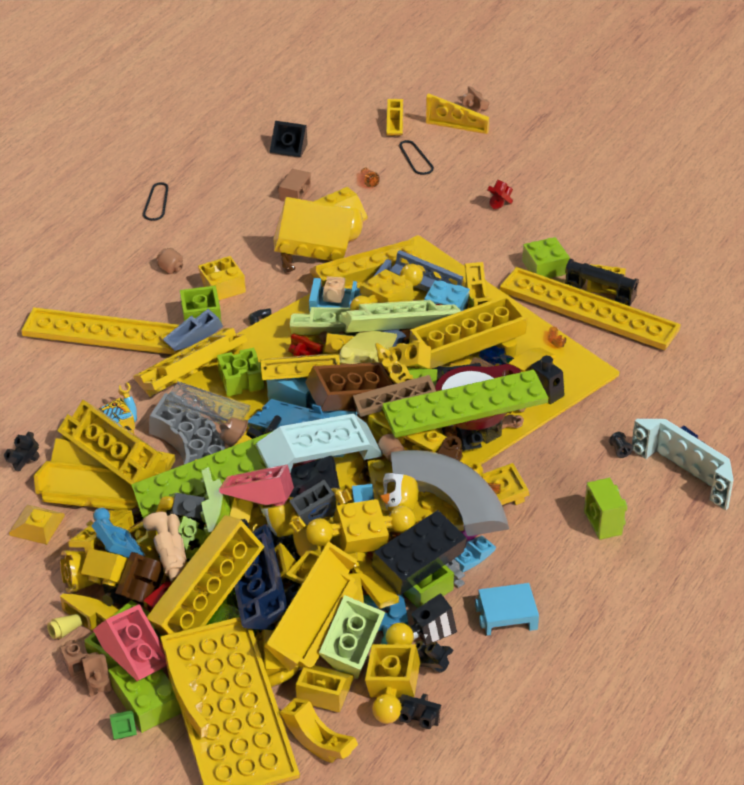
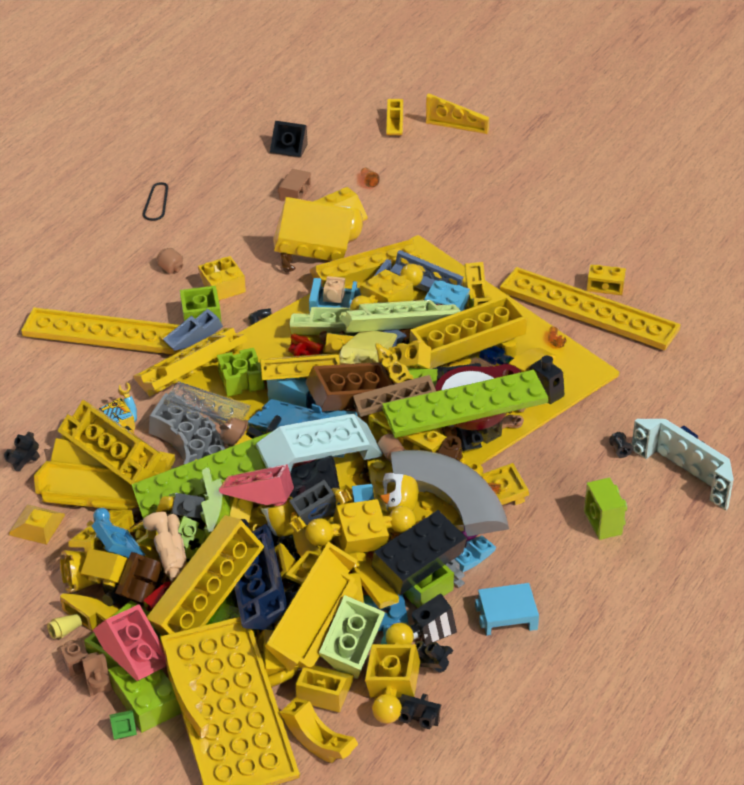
black piece [399,140,434,175] -> none
nougat hips [461,86,490,113] -> none
red hips [487,179,513,209] -> none
lime brick [522,237,570,278] -> none
black piece [565,258,639,306] -> none

